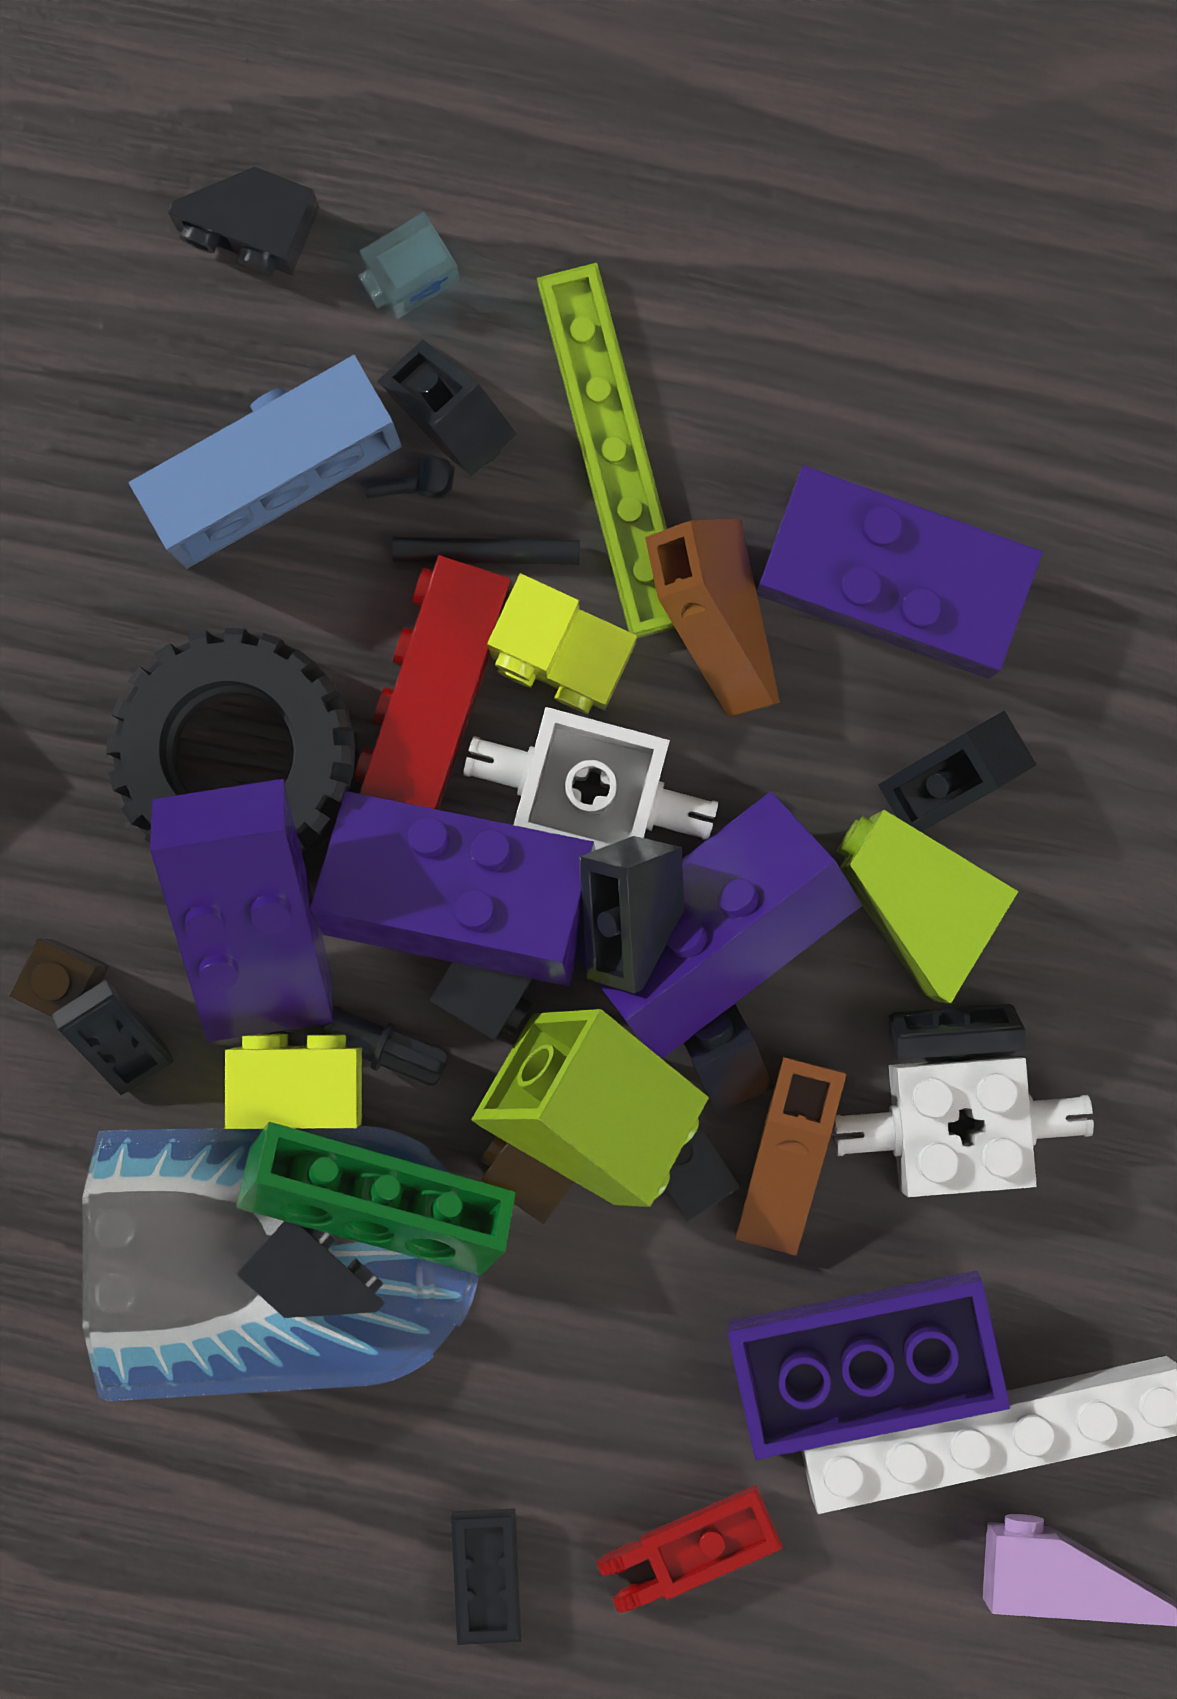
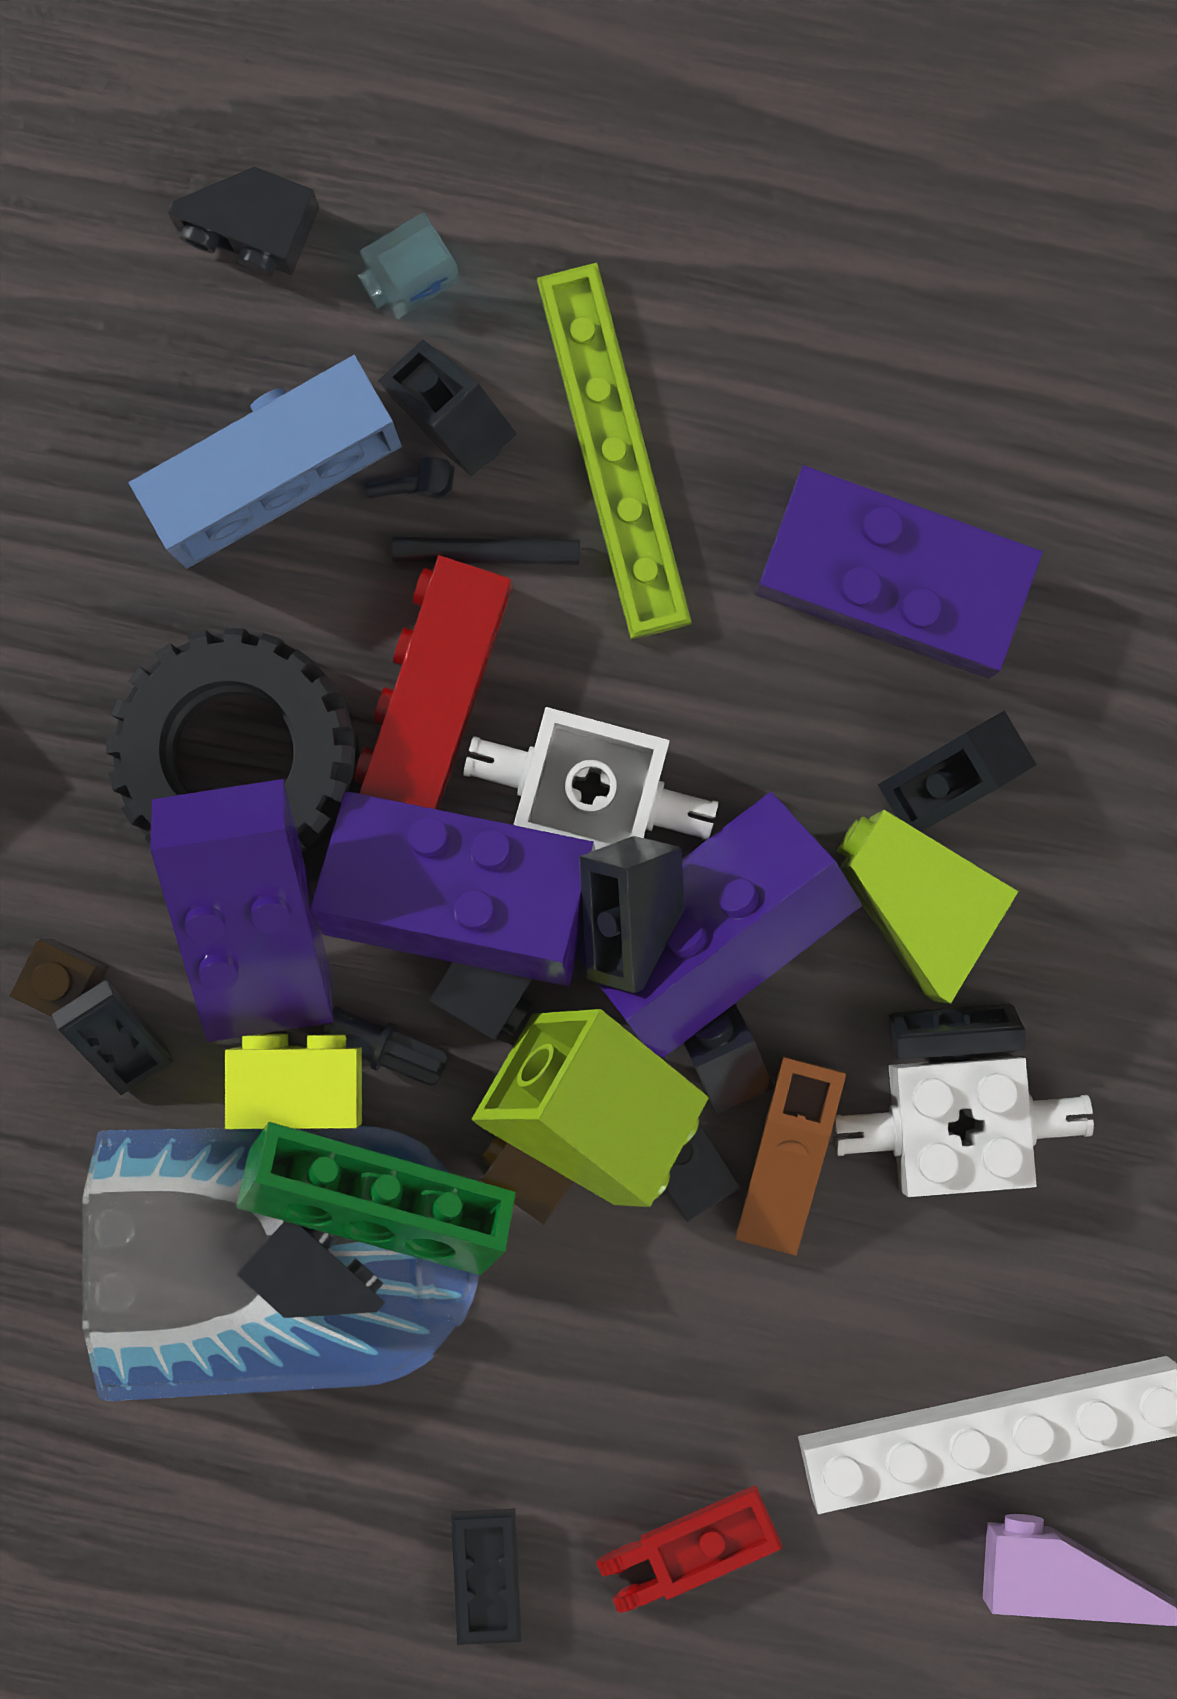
neon yellow brick [487,573,637,714] -> none
dark orange slope [645,519,780,717] -> none
dark purple brick [728,1270,1010,1460] -> none

